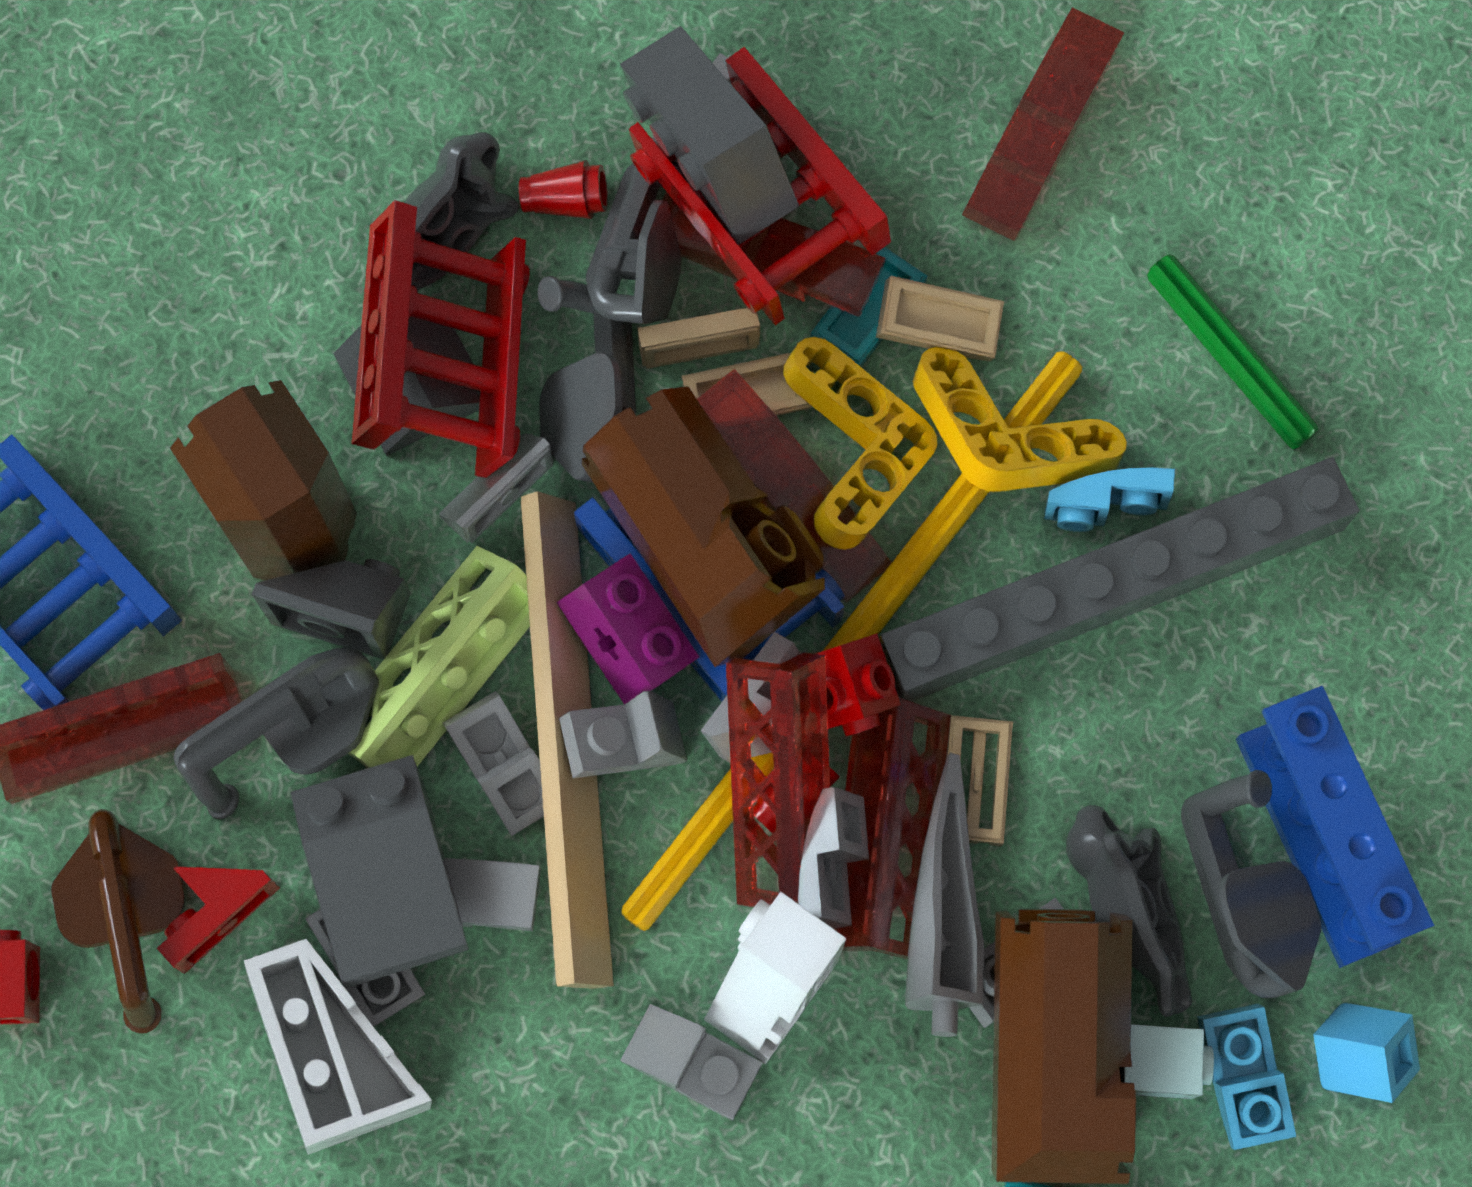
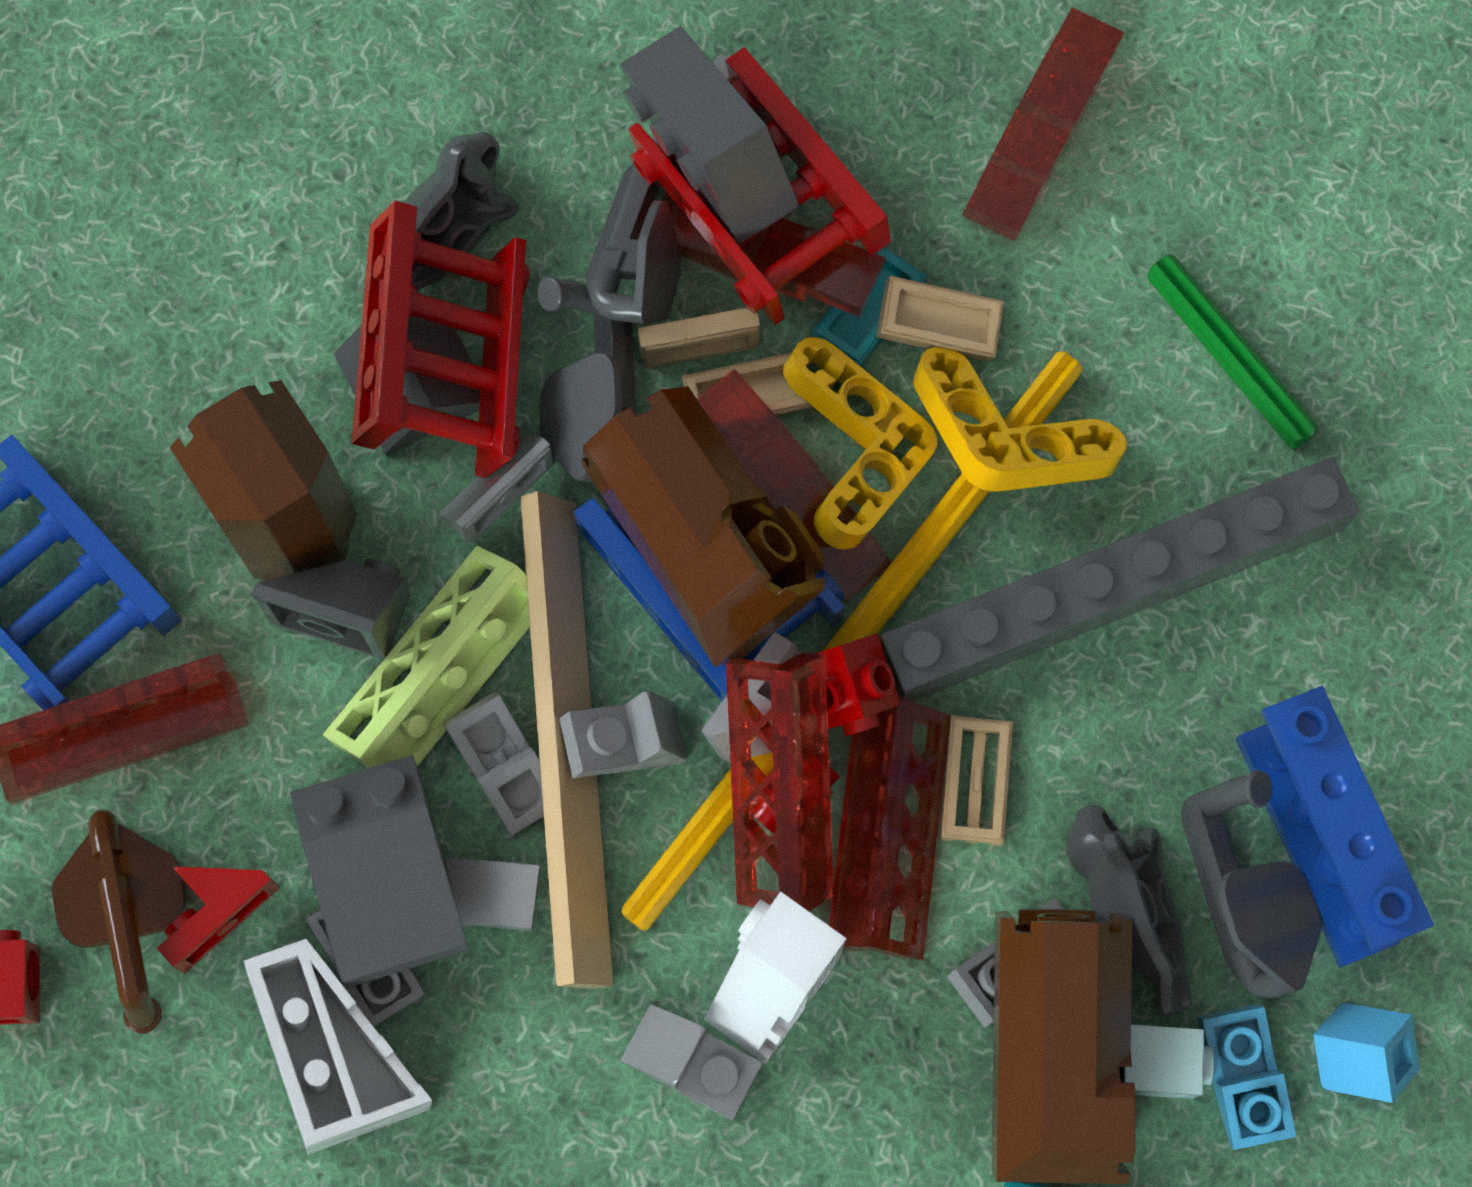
dark grey piece [173,647,379,820] -> none
red cone [519,160,608,219] -> none
magenta brick [556,553,699,705] -> none
light grey slope [798,787,869,929] -> none
light grey piece [905,753,984,1037] -> none
medium azure slope [1044,467,1175,532] -> none

